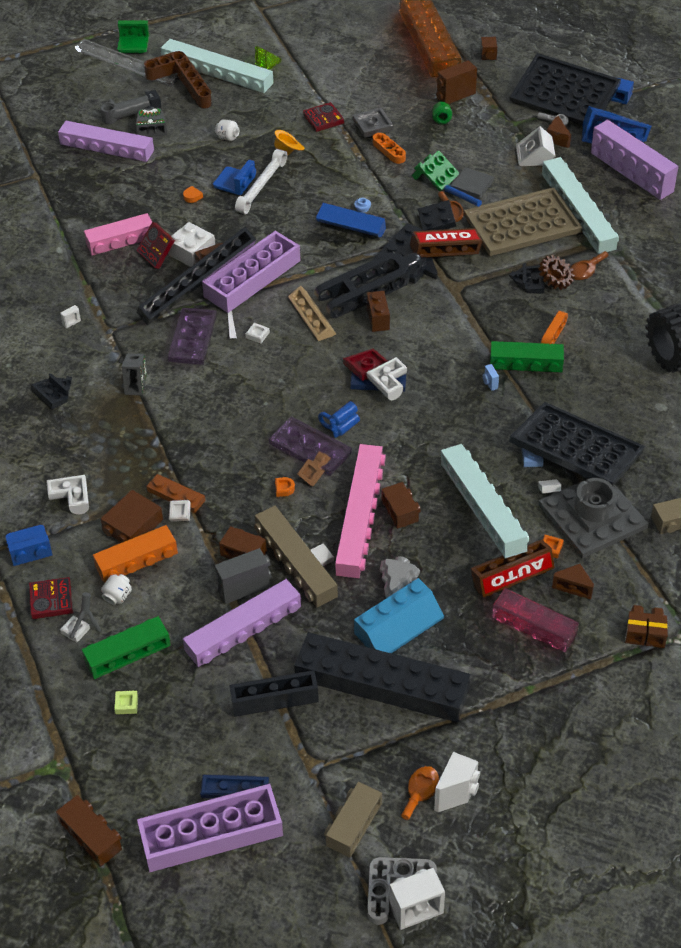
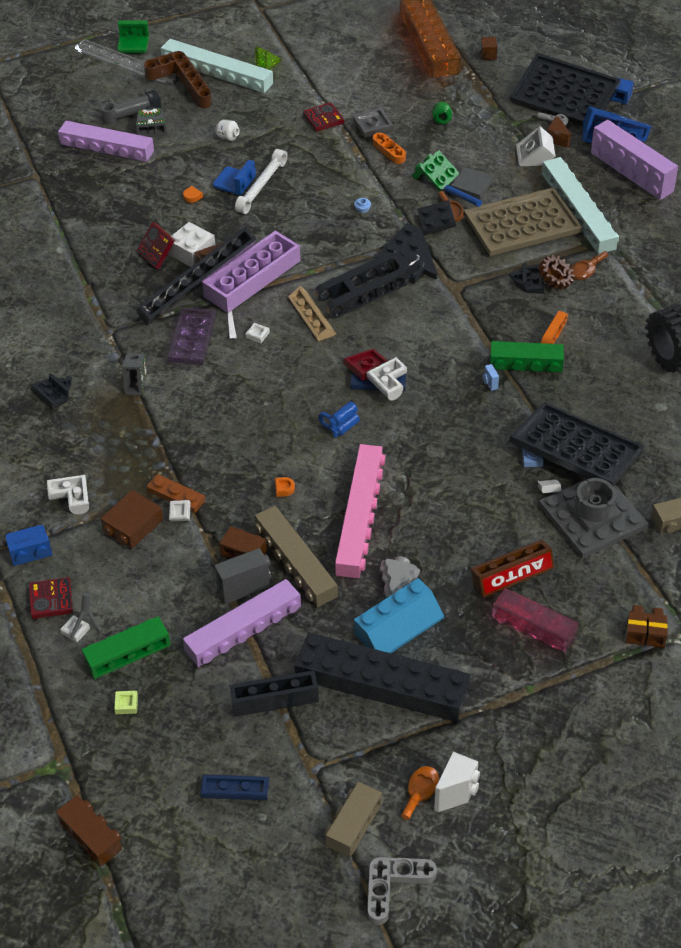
white tile [60,305,81,328] -> none
bright pink brick [84,213,152,256] -> none
orange brick [93,525,178,583] -> none
white head [101,574,132,605] -> none
lavender brick [137,784,283,872] -> none
clear purple plate [269,416,352,476] -> none
light orange piece [274,130,305,155] -> none
medium nougat plate [298,451,331,486] -> none
white tile [311,544,334,566] -> none
blue brick [316,203,386,237] -> none
reddish brown brick [367,291,390,332] -> none
reddish brown brick [381,482,421,529] -> none
white brick [389,868,445,930] -> none
reddish brown brick [410,228,482,257] -> none
reddish brown brick [436,60,477,104] -> none
light aqua brick [441,444,529,558] -> none
orange tile [543,535,564,559] -> none
reddish brown slope [552,564,594,600] -> none

